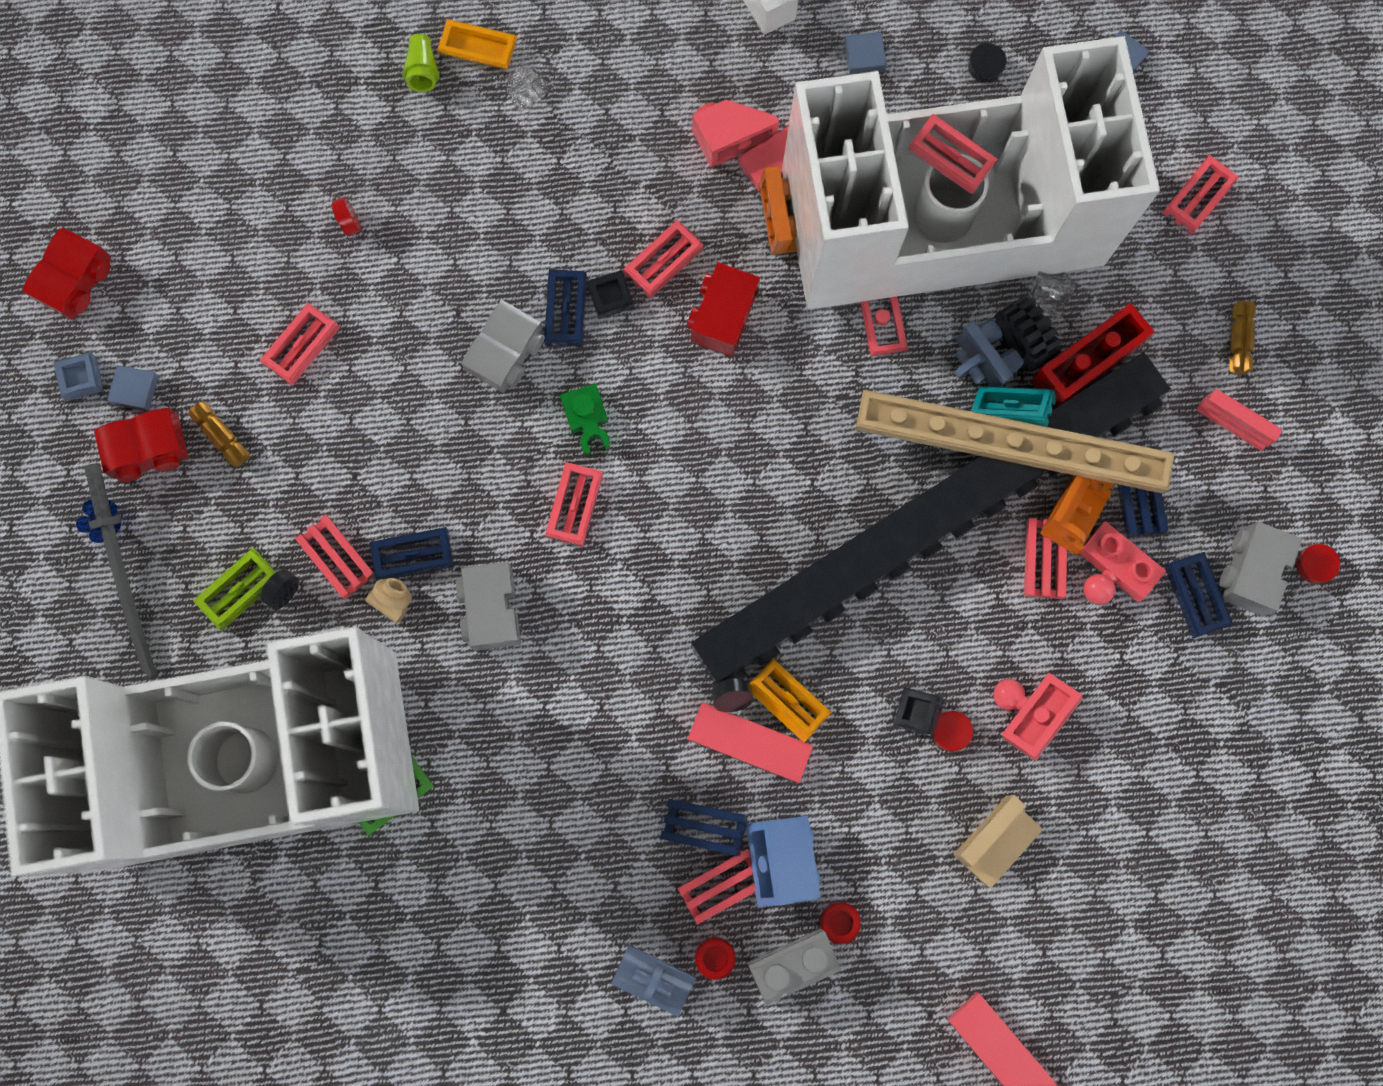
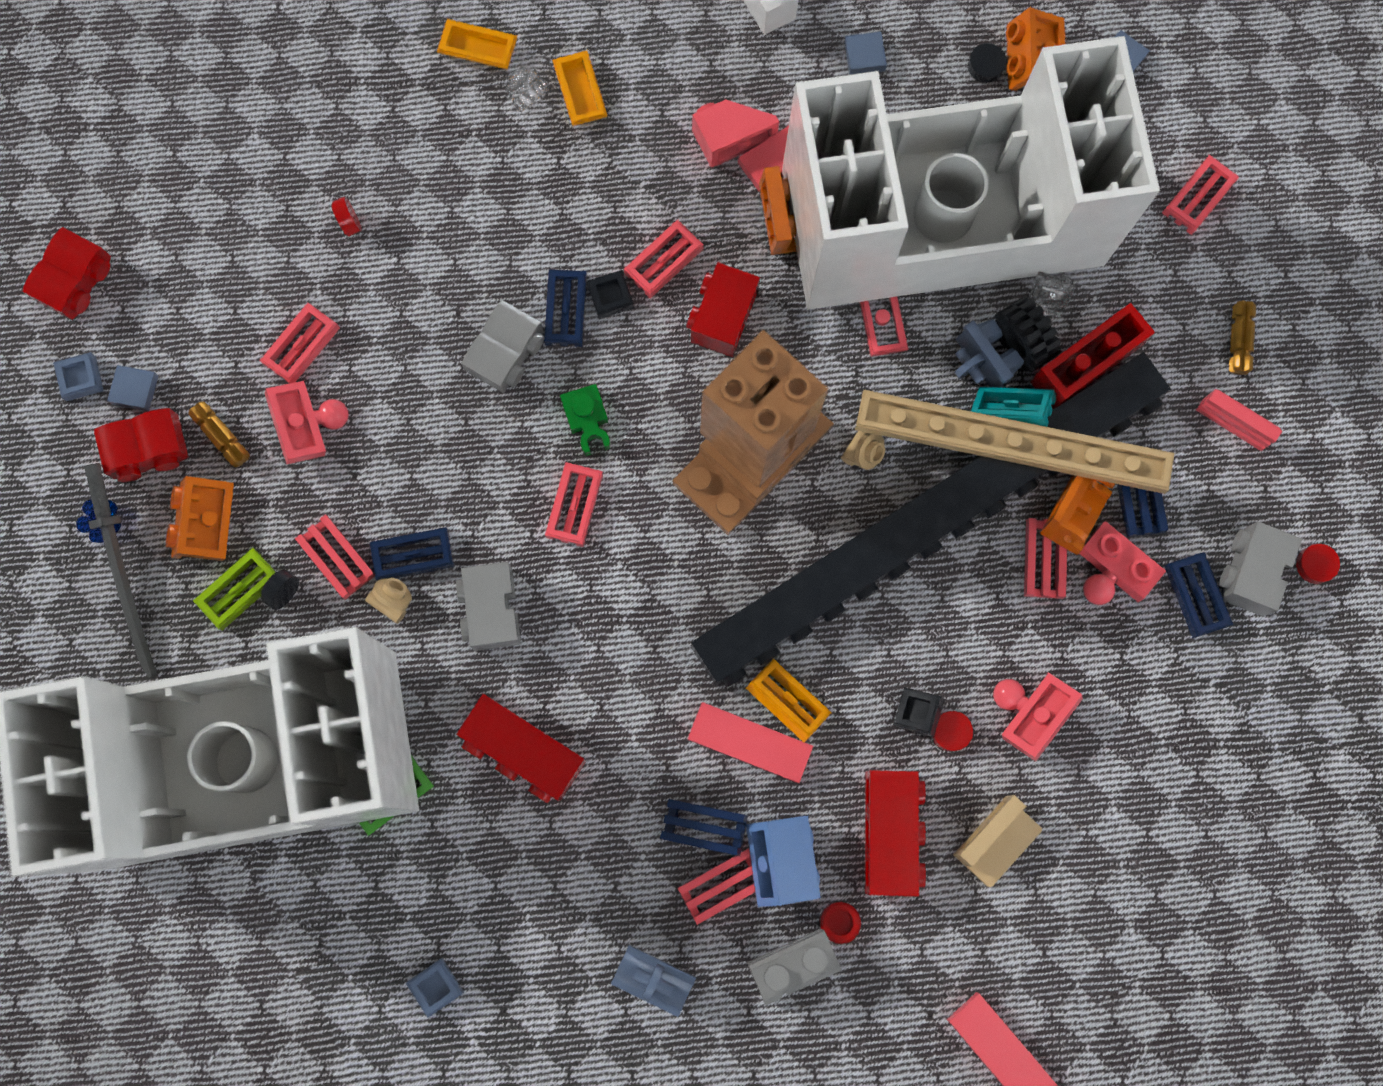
lime cone [402,34,439,92] -> none
red tile [695,937,736,980] -> none
black tile [712,678,754,712] -> none
coral tile [908,114,998,195] -> none
none -> orange bracket [166,476,234,561]
none -> coral plate [265,381,349,465]
none -> sand blue tile [406,958,464,1018]
none -> red brick [456,694,586,803]
none -> light orange tile [552,50,608,127]
none -> medium nougat brick [672,330,834,535]
none -> tan plate [841,431,885,470]
none -> red brick [865,770,926,897]
none -> orange bracket [1006,7,1065,91]

